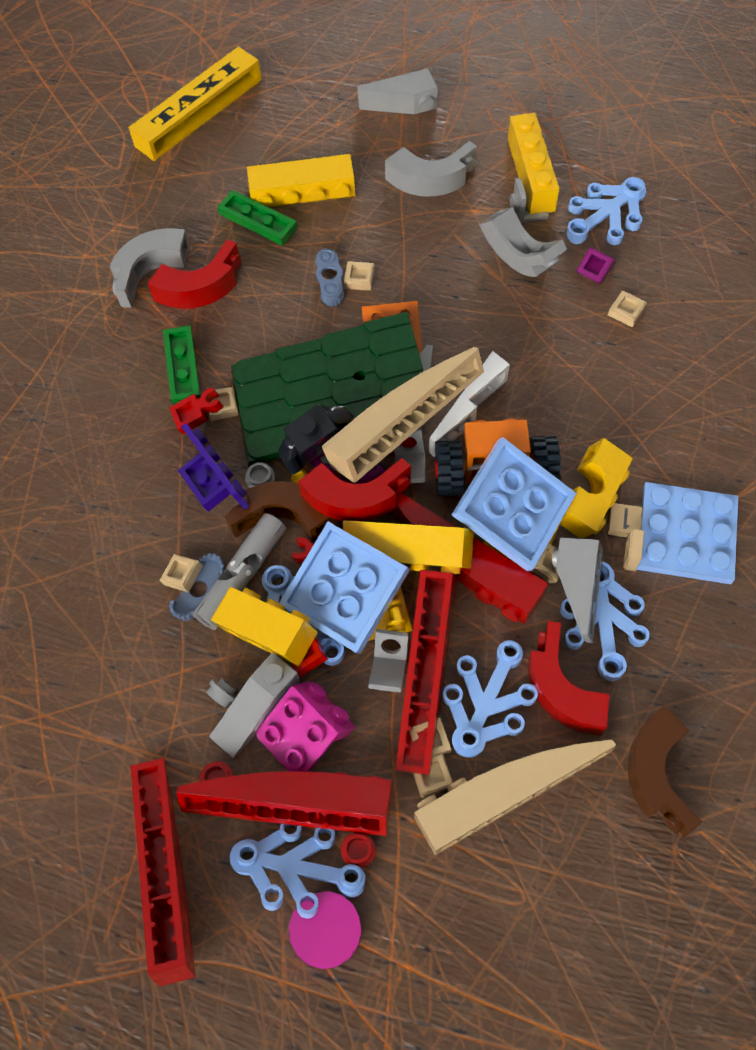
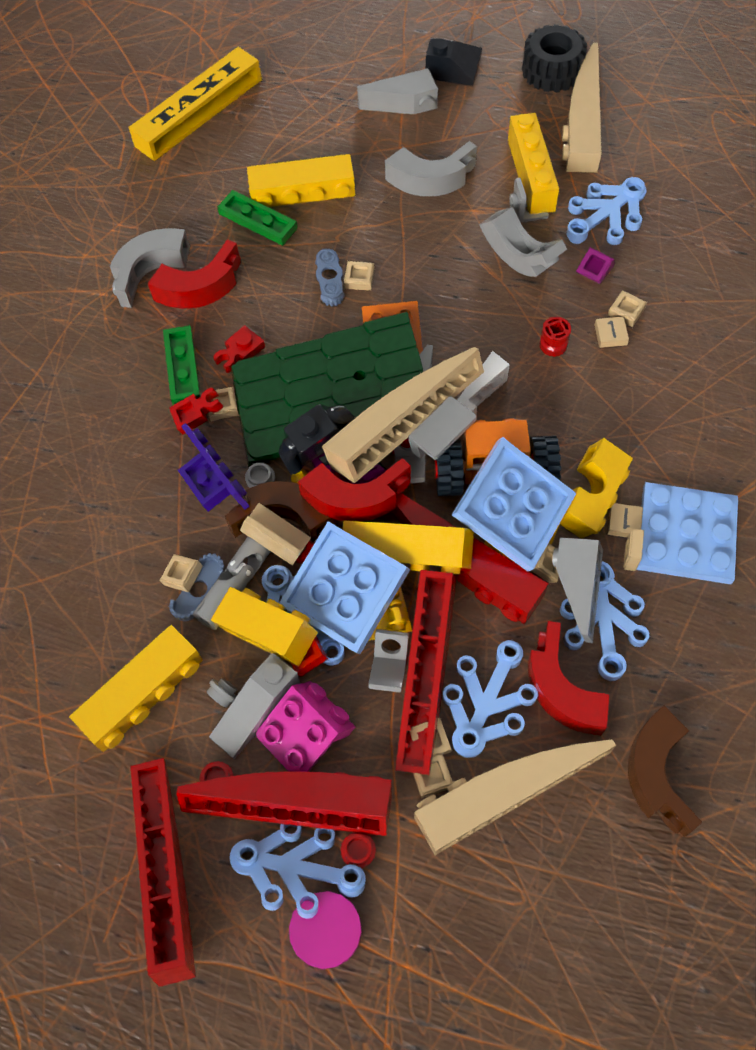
none -> yellow brick [69,625,203,753]
none -> red plate [214,325,265,373]
none -> tan panel [240,503,311,565]
none -> light grey panel [408,396,477,460]
none -> black slope [425,38,482,86]
none -> black tyre [522,24,587,92]
none -> red wheel [539,316,571,357]
none -> tan slope [562,43,602,173]
none -> tan tile [594,316,629,348]

